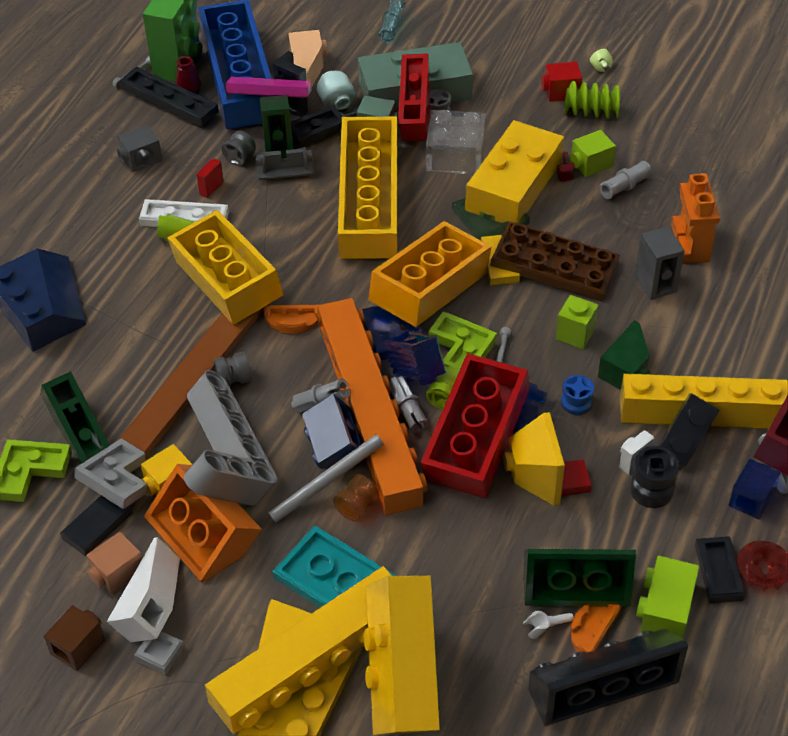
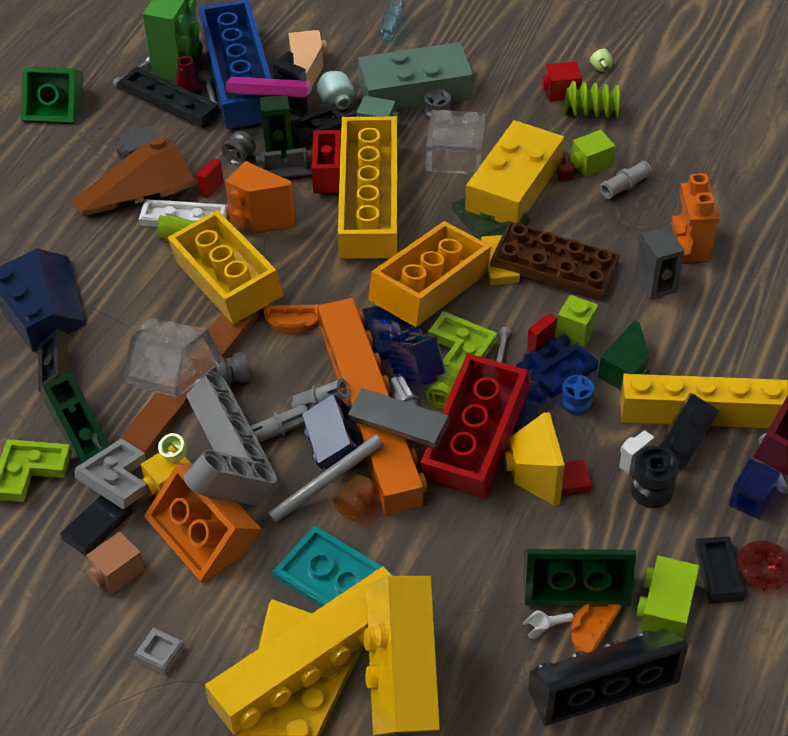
reddish brown brick [44,605,105,671] -> none
white slope [107,537,180,643] -> none
red slope [398,53,431,141] -> none
none -> green slope [21,66,83,123]
none -> black plate [38,329,68,392]
none -> dark orange wedge [72,136,196,216]
none -> clear slope [123,318,223,398]
none -> yellowish green hinge [158,433,187,463]
none -> light grey hinge [202,75,220,109]
none -> orange slope [225,161,296,233]
none -> light grey axle [250,405,309,443]
none -> red brick [311,130,341,193]
none -> dark grey tile [348,388,451,449]
none -> clear blue plate [516,334,599,399]
none -> red tile [527,313,557,355]

